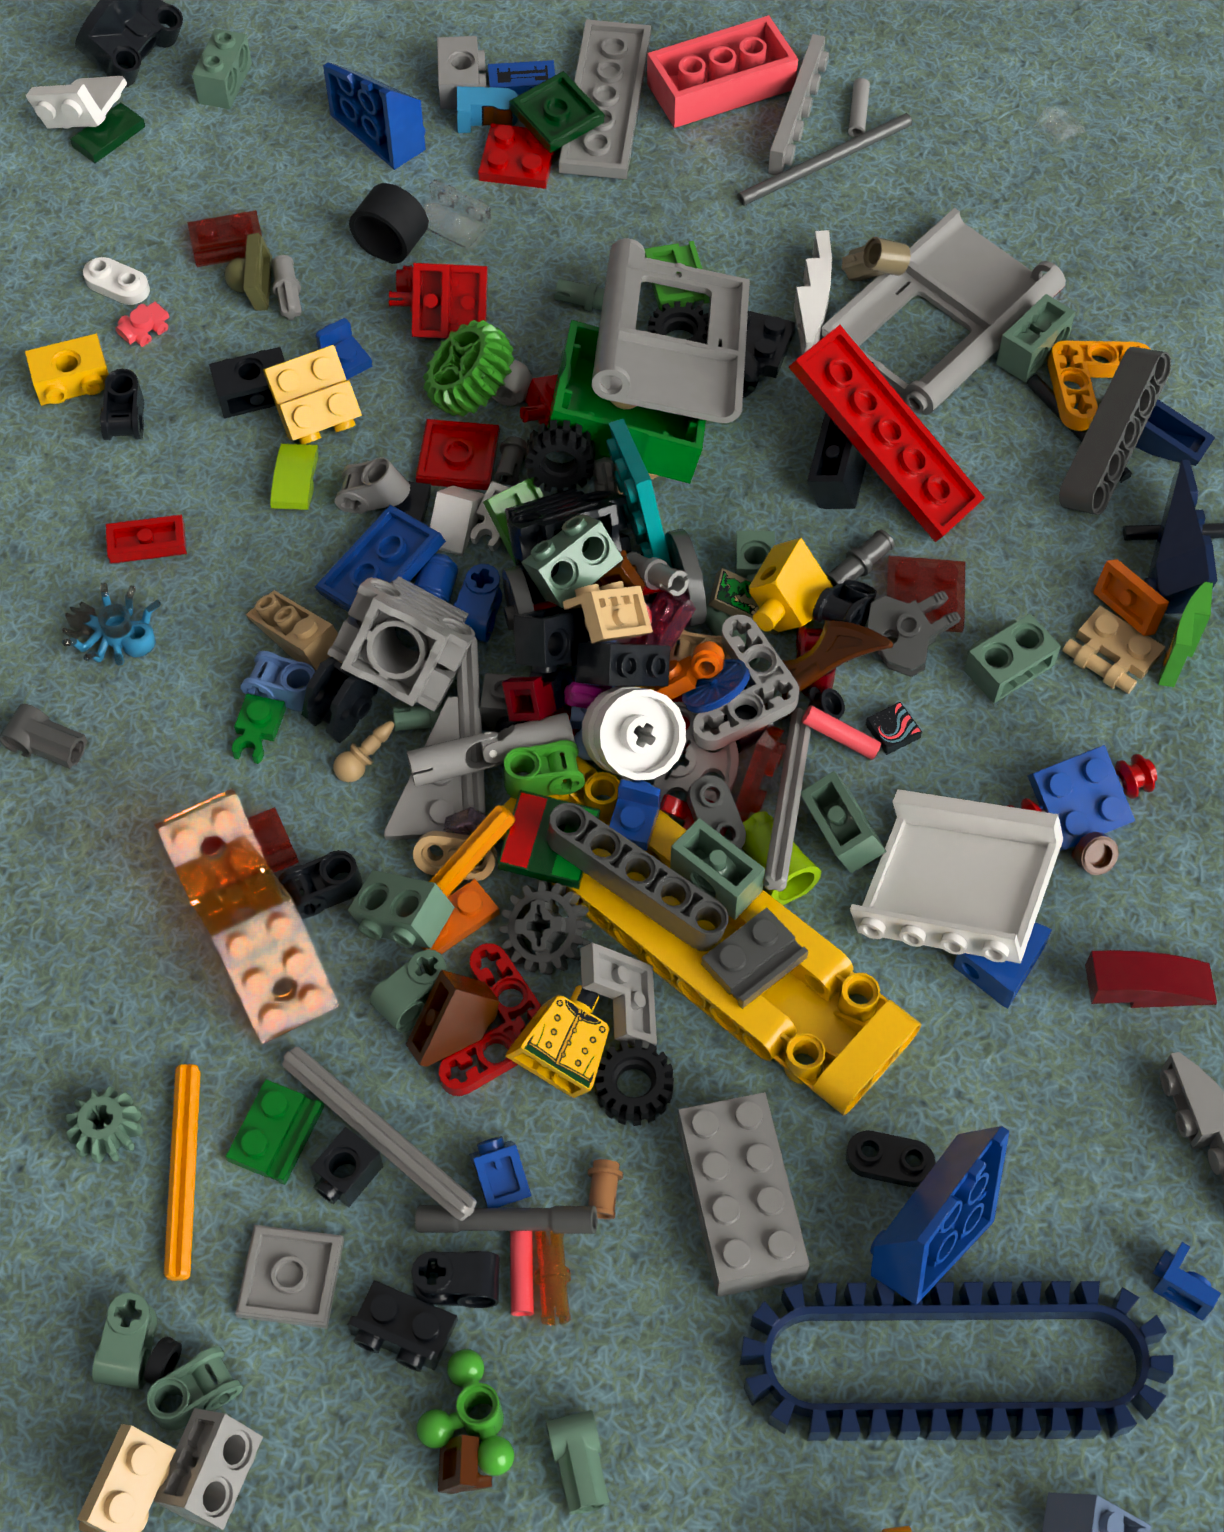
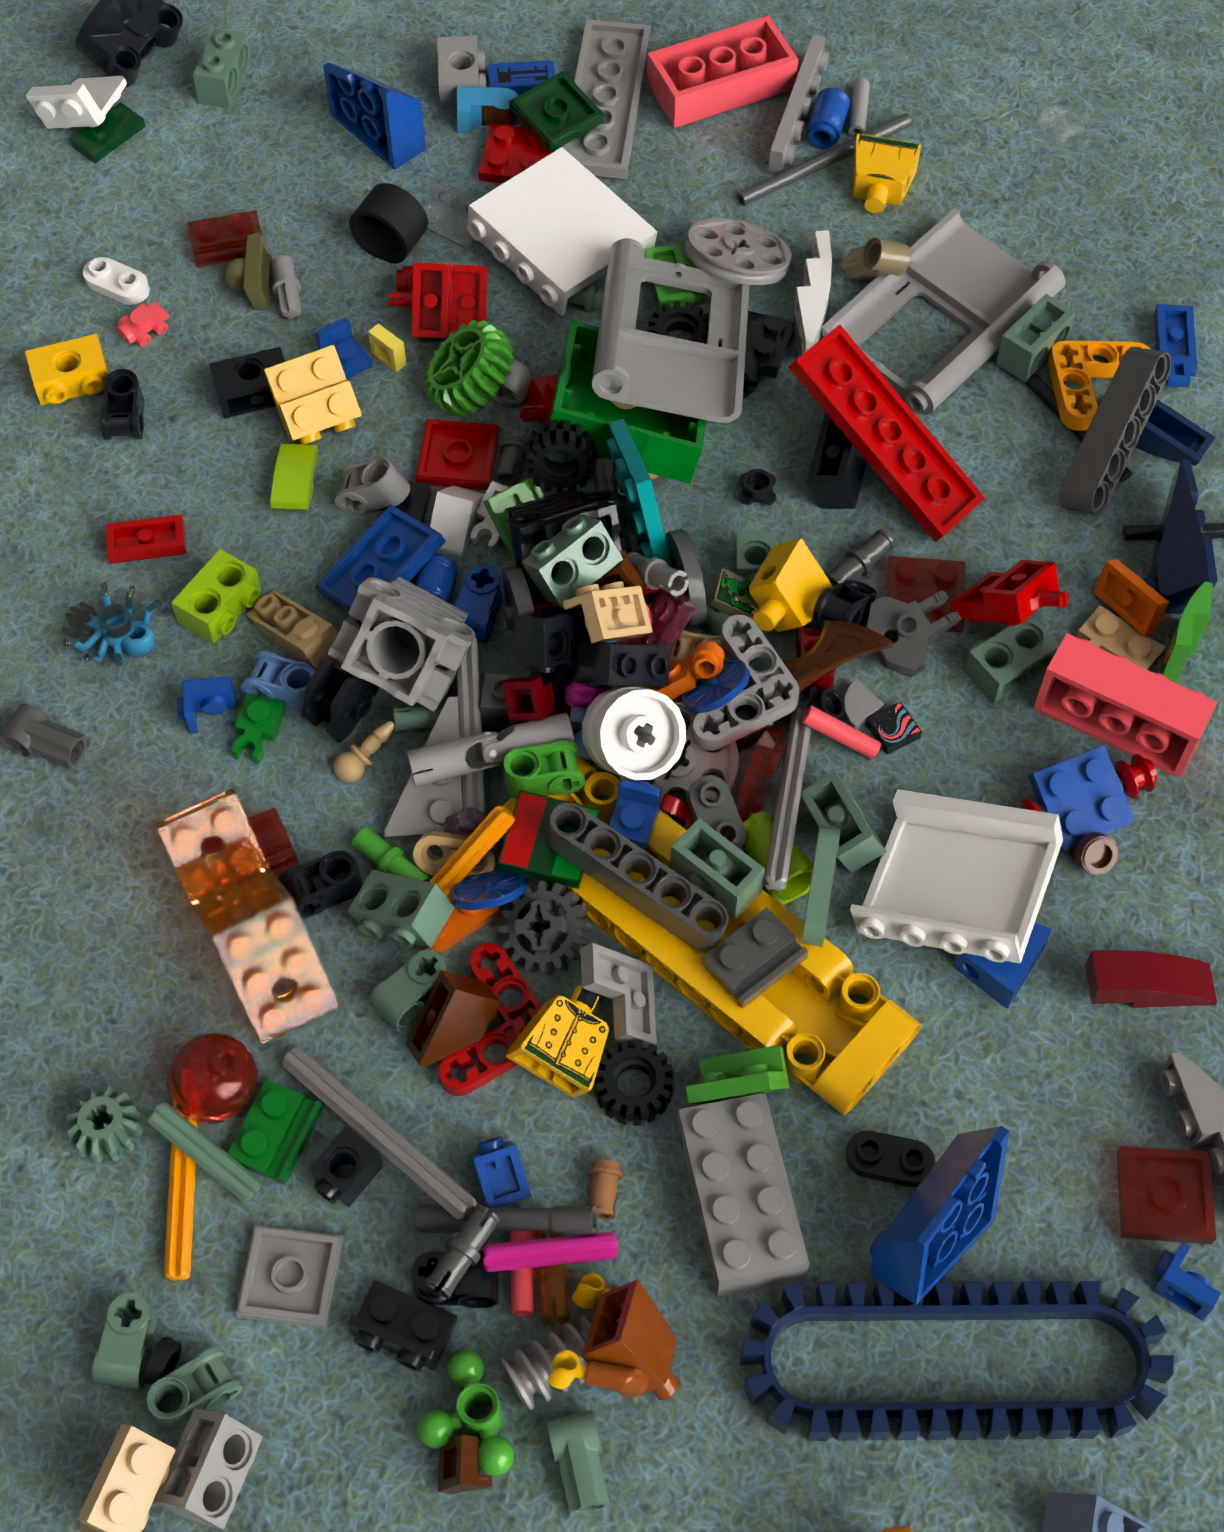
none -> sand green axle [147,1102,262,1203]
none -> clear red cylinder [166,1032,258,1124]
none -> lime brick [171,549,262,644]
none -> blue bracket [176,676,237,734]
none -> bright green pin [351,826,430,882]
none -> light yellow tile [368,323,407,373]
none -> dark grey pin [425,1204,501,1299]
none -> blue wheel [450,871,526,910]
none -> white panel [467,147,658,316]
none -> dark pink axle [482,1232,618,1272]
none -> light grey piece [499,1315,591,1410]
none -> dark orange torso [548,1273,680,1400]
none -> light grey wedge [685,218,792,285]
none -> bright green bracket [686,1045,790,1104]
none -> black plate [739,469,776,505]
none -> sand green beam [801,826,841,947]
none -> blue head [806,88,850,149]
none -> light grey tile [844,679,884,730]
none -> yellow torso [853,133,921,213]
none -> red plate [950,560,1068,626]
none -> coral brick [1033,633,1218,778]
none -> clear red plate [1117,1146,1216,1244]
none -> blue hinge [1154,304,1197,388]

